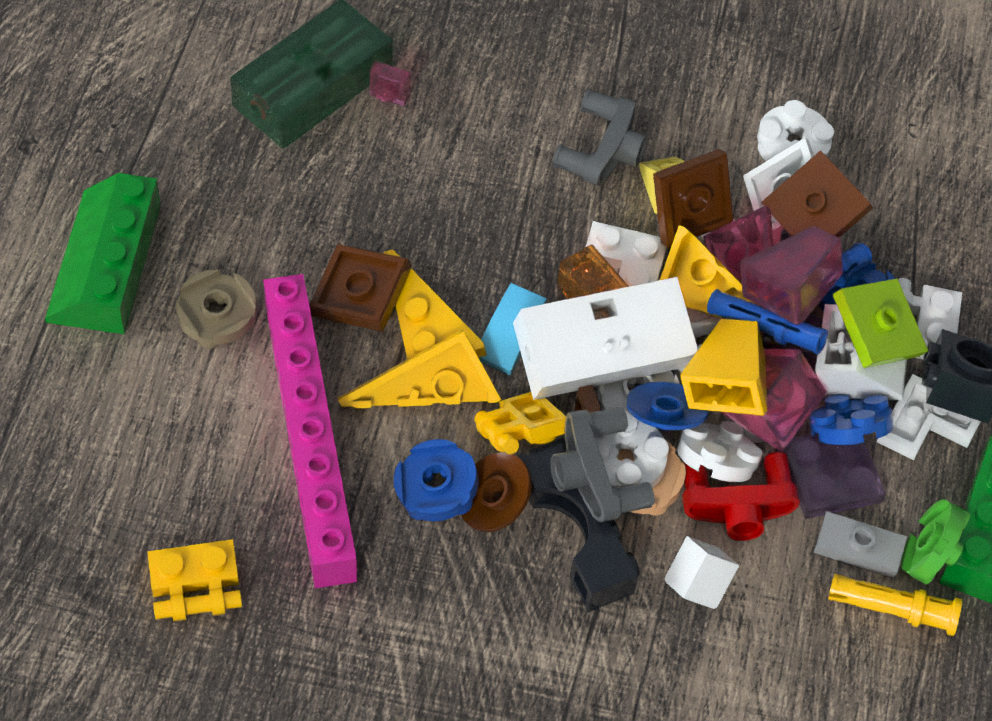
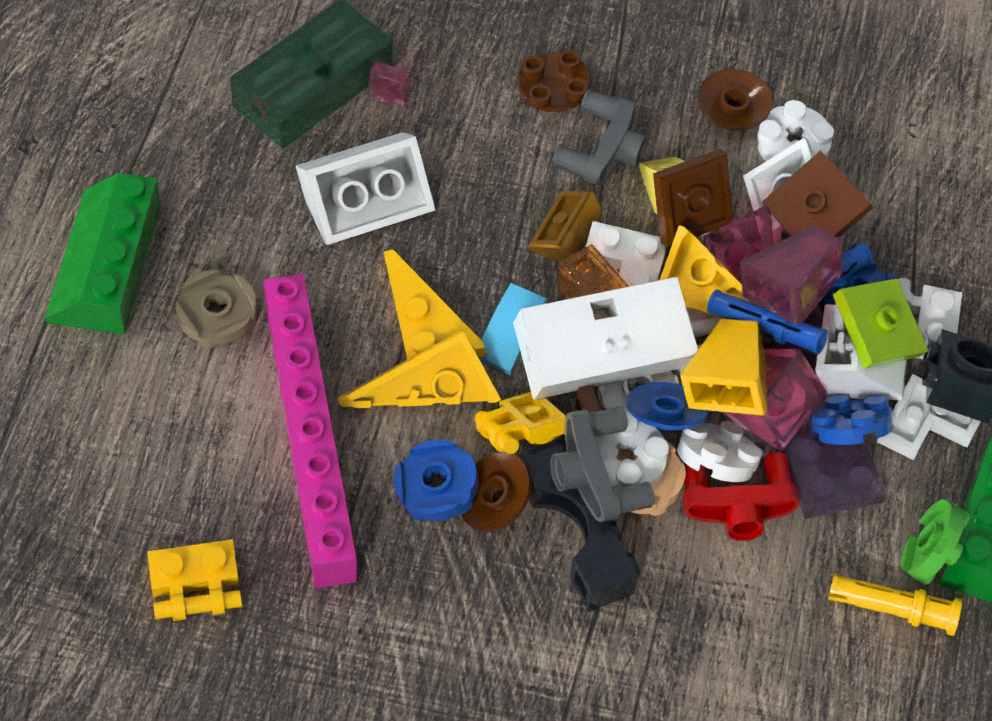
reddish brown plate [309,244,412,332] -> none
white panel [665,536,739,609] -> none
light grey plate [813,511,907,579] -> none
none -> white slope [296,132,435,245]
none -> reddish brown dish [518,50,592,112]
none -> pearl gold slope [528,191,602,266]
none -> reddish brown dish [698,69,773,131]

